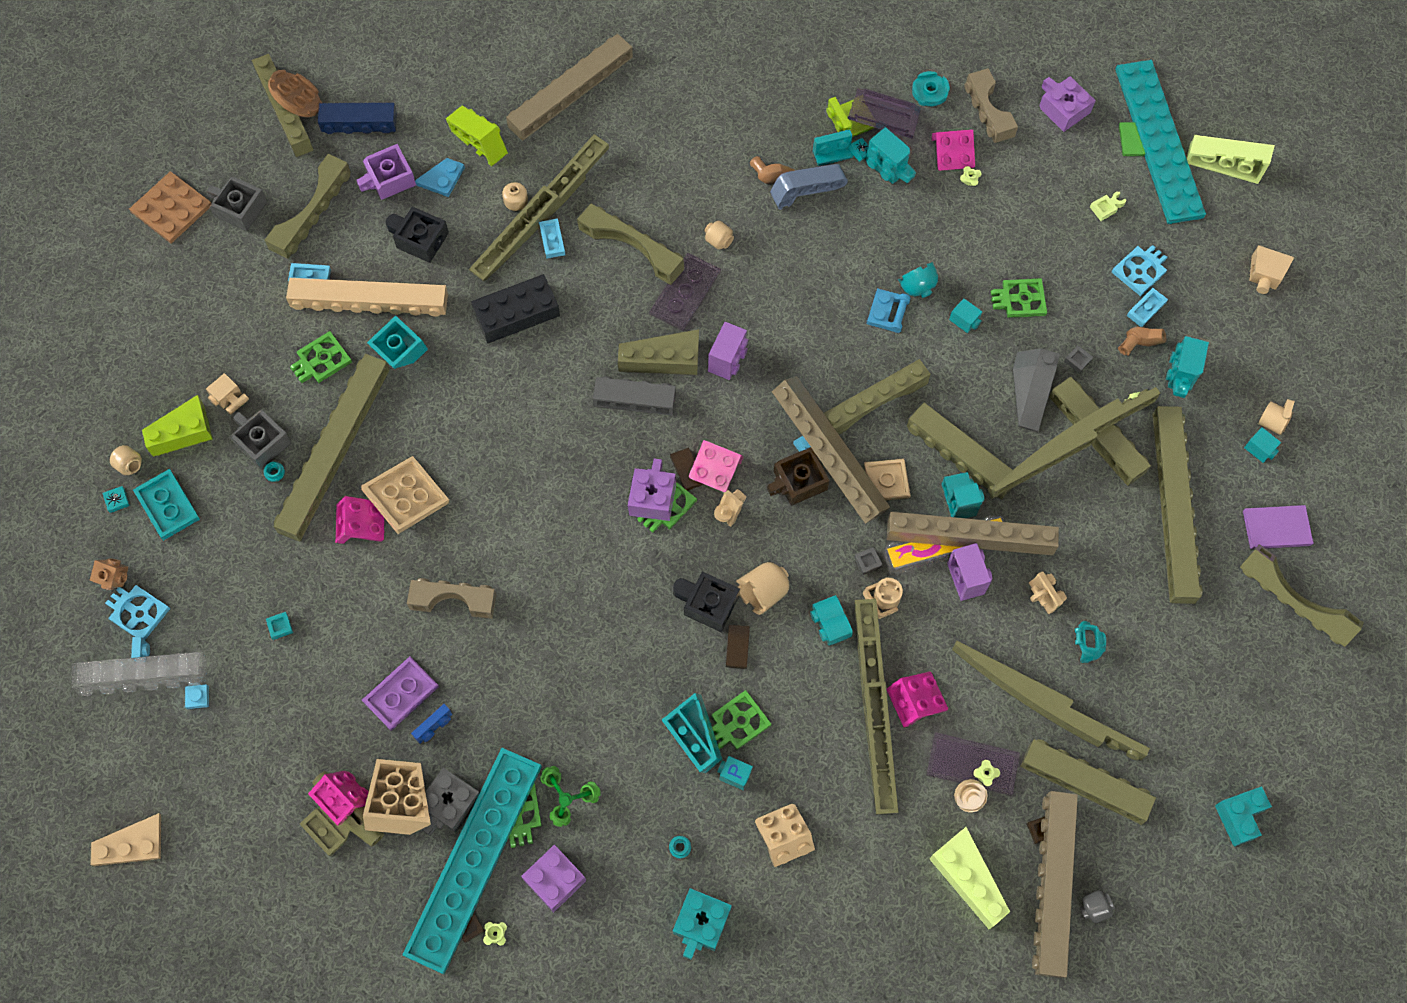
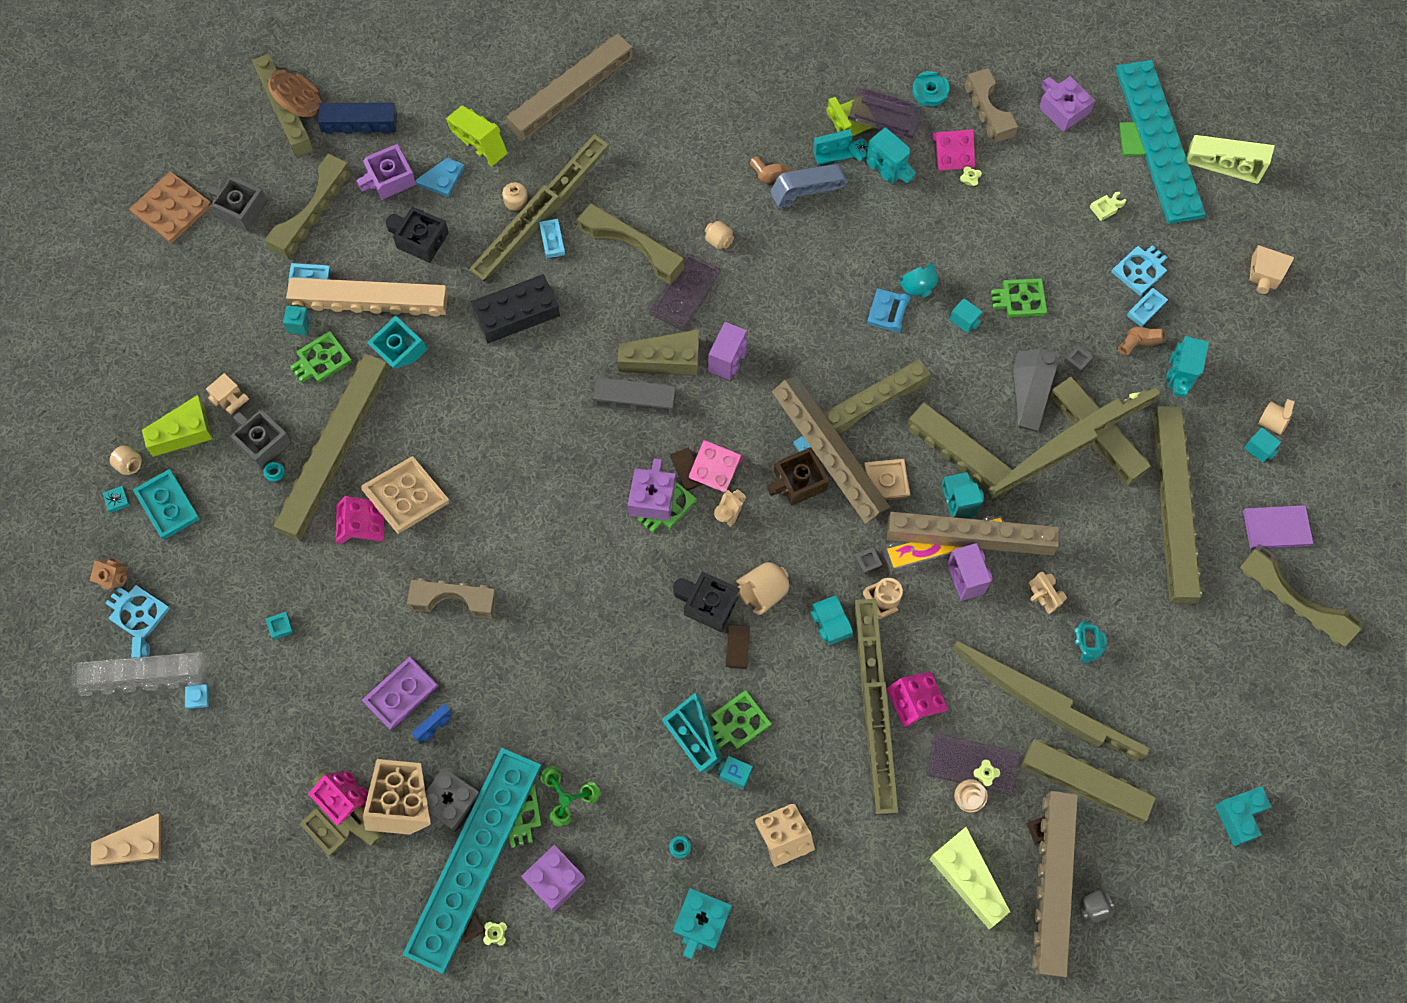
none -> teal brick [283,306,311,335]

